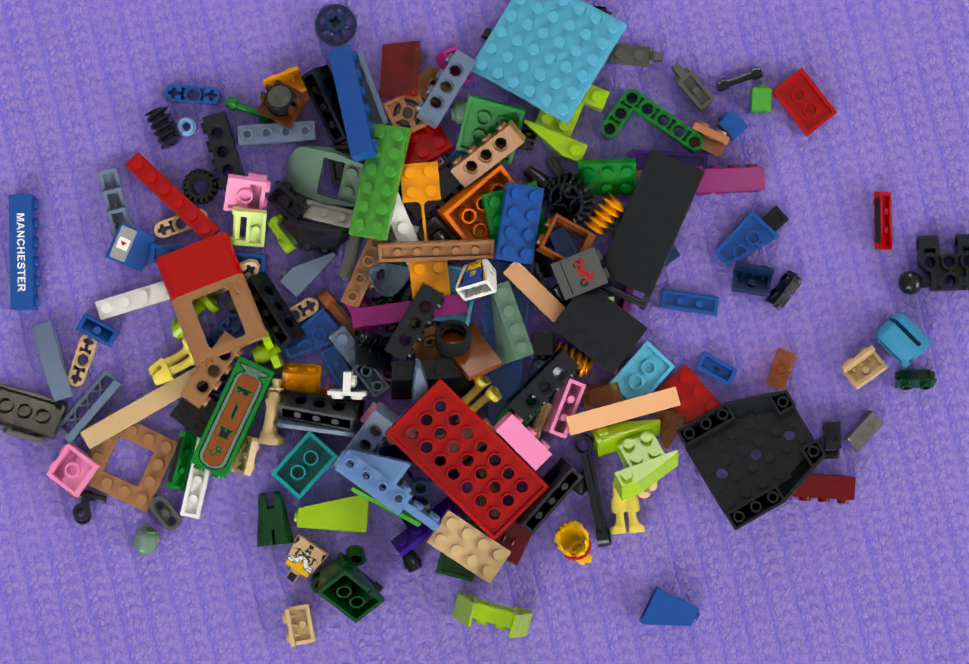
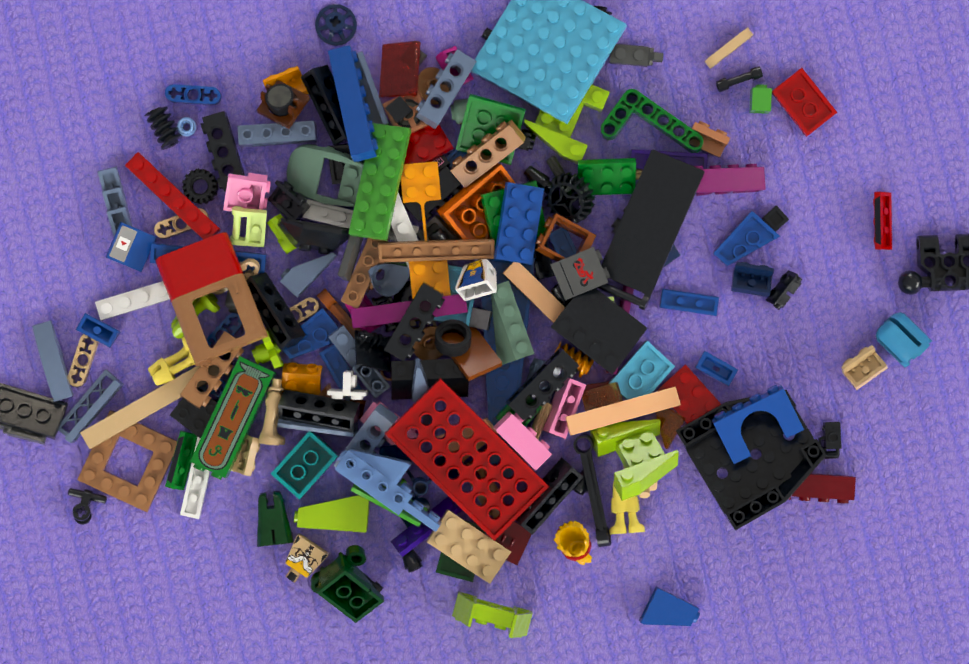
blue brick [9,194,41,311] -> none
bright pink plate [46,443,100,497] -> none
sand green head [132,525,160,556] -> none
dark grey plate [150,496,182,531] -> none
green bar [225,96,272,123] -> none
tan bracket [282,603,316,647] -> none
light yellow piece [451,375,502,423] -> none
black brick [533,332,553,359] -> none
light orange piece [583,193,625,235] -> none
dark grey hinge [671,62,715,112] -> none
blue brick [716,110,748,142] -> none
clear orange plate [765,348,797,390] -> none
flat silver panel [843,410,884,452] -> none
dark green hinge [895,369,937,390] -> none
none -> black tile [385,96,412,123]
none -> flat silver tile [469,308,492,330]
none -> tan beam [704,27,754,69]
none -> blue arch [712,385,804,464]

